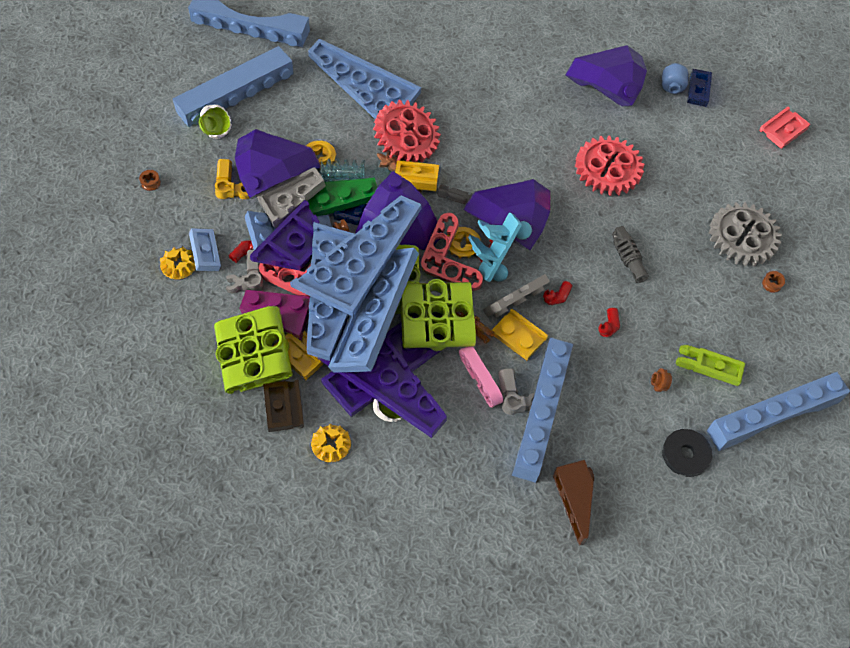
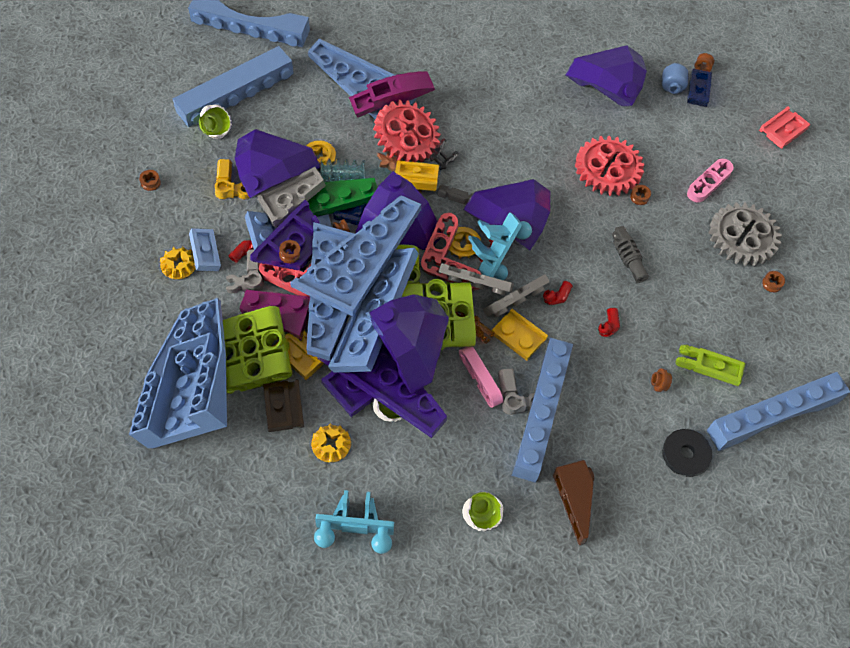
none -> medium blue wedge [129,298,227,449]
none -> dark orange bush [279,240,300,264]
none -> medium azure piece [314,490,394,554]
none -> magenta slope [349,71,435,118]
none -> dark purple brick [369,294,449,394]
none -> black piece [430,138,459,170]
none -> light grey wing [439,263,514,295]
none -> lime hair [462,492,504,531]
none -> dark orange bush [630,185,651,205]
none -> bright pink beam [687,159,734,202]
none -> dark orange bush [695,53,715,73]

